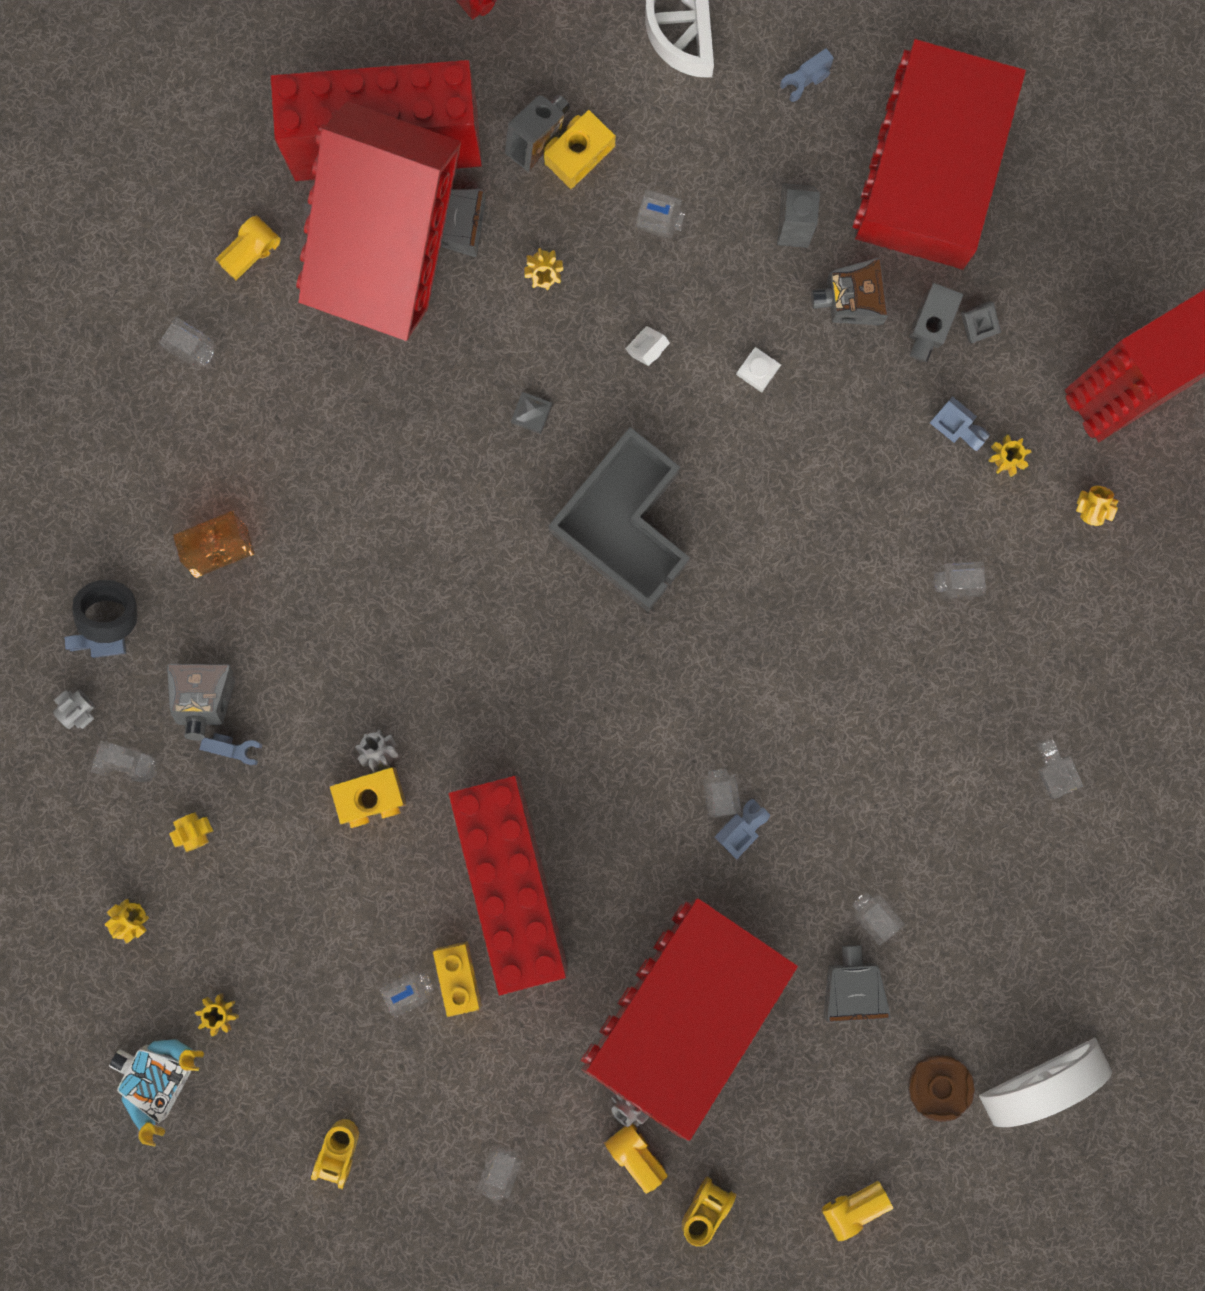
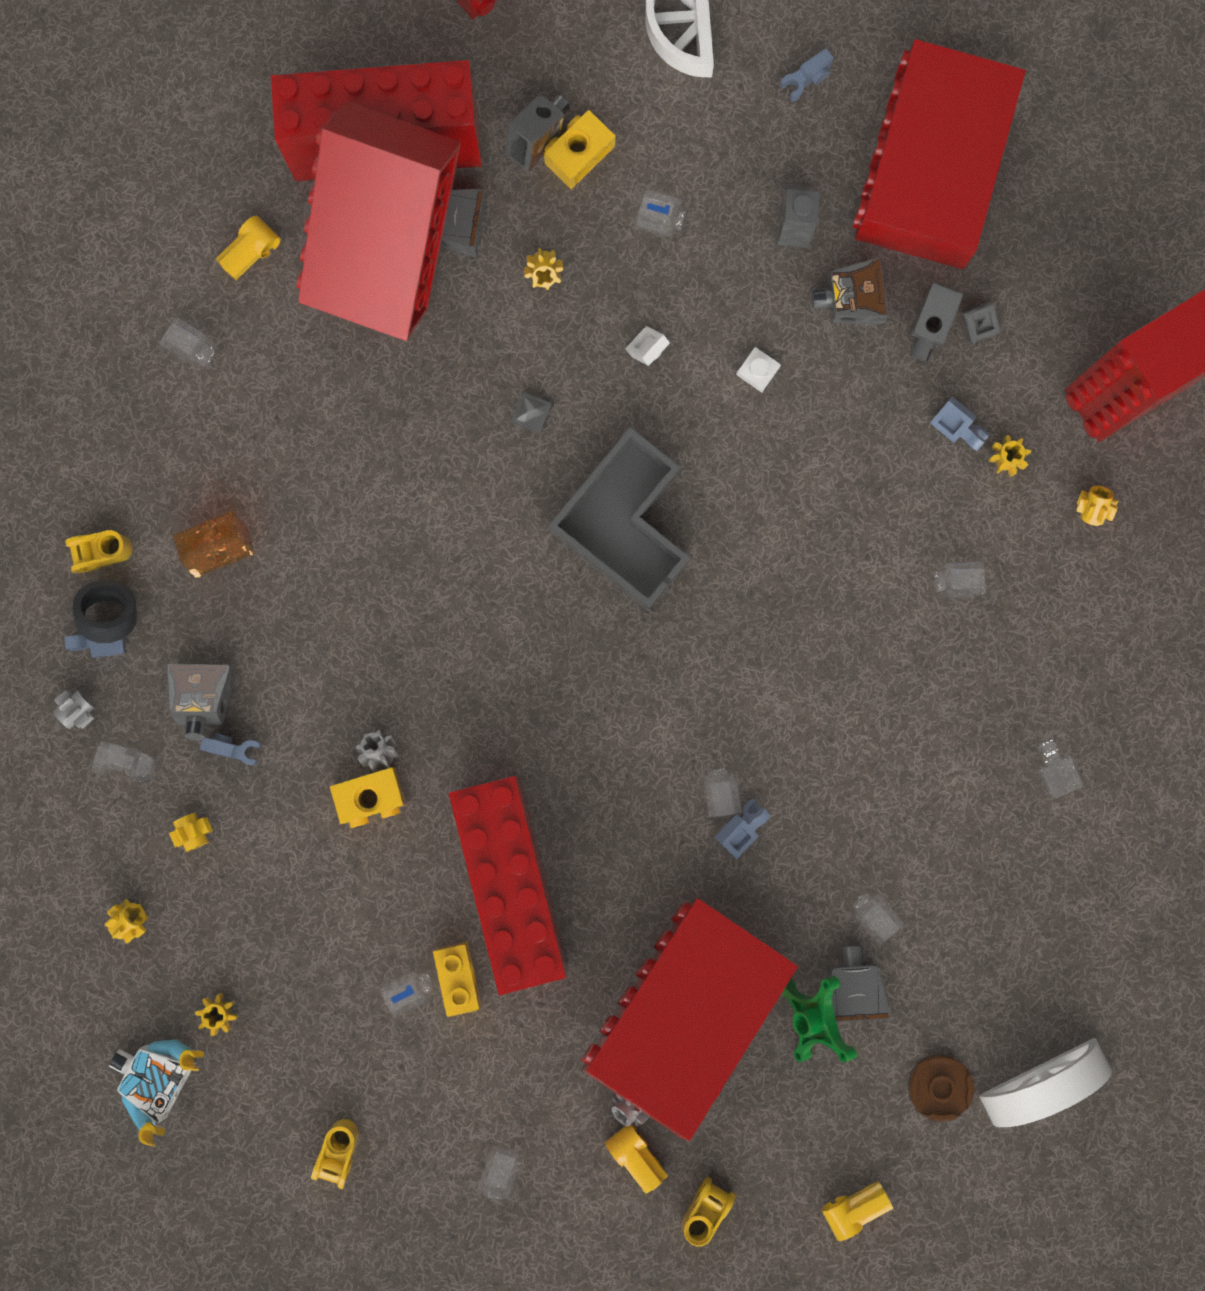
none -> yellow piece [65,530,133,573]
none -> green piece [782,976,857,1063]

